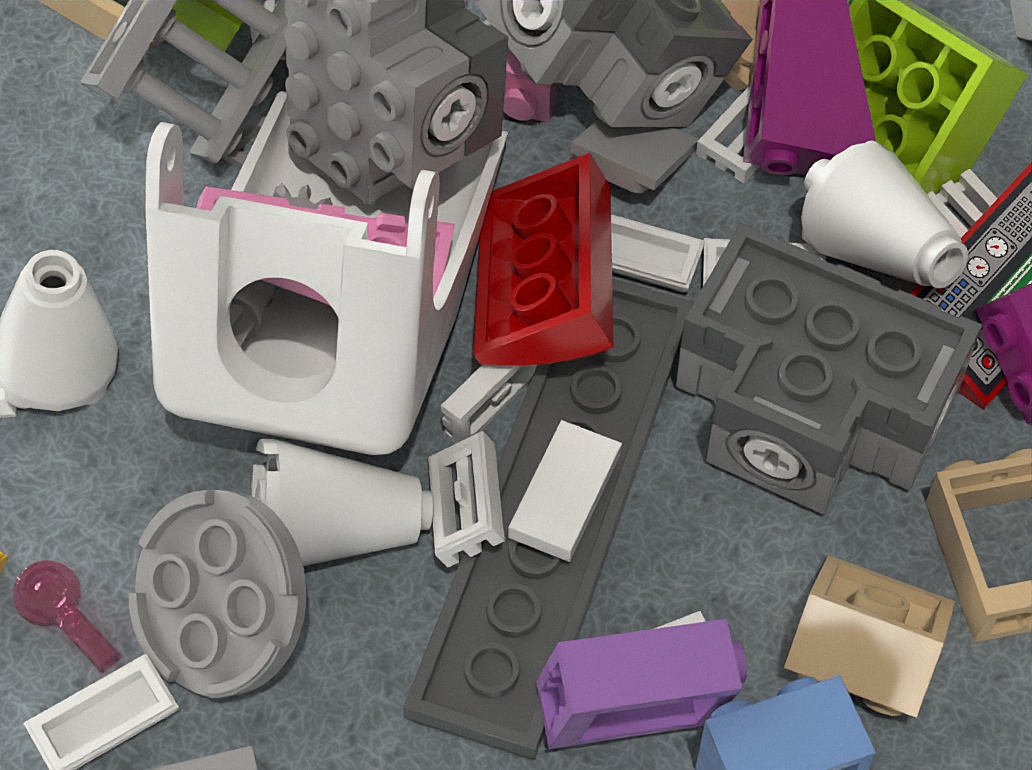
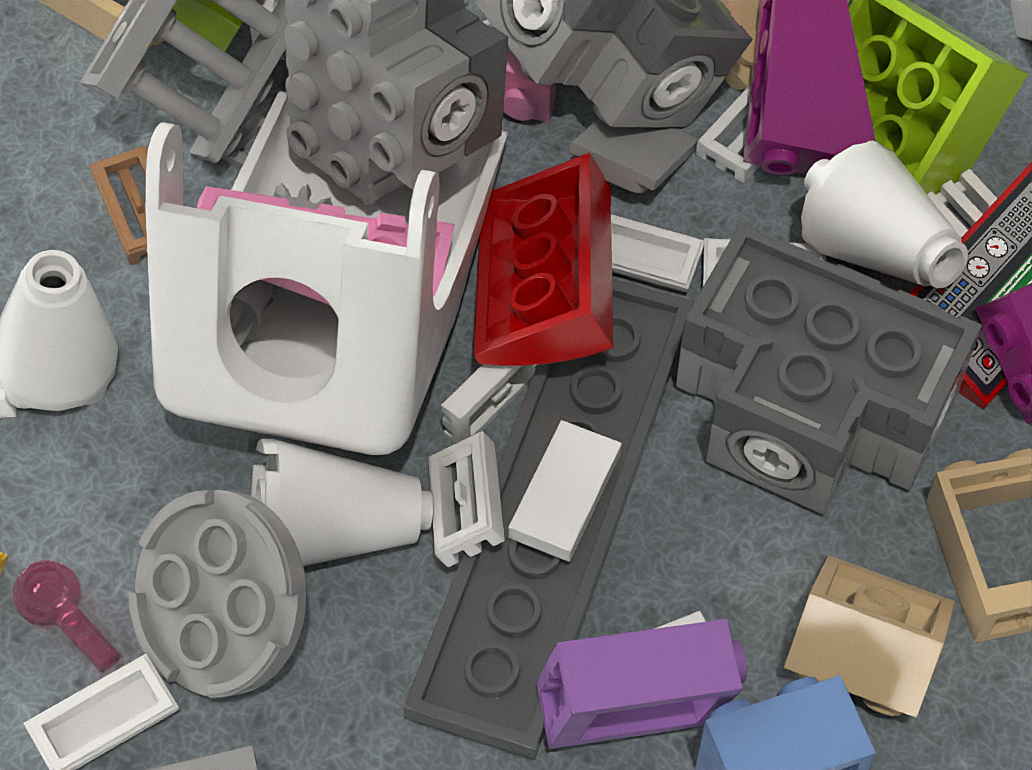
none -> medium nougat tile [89,145,148,265]

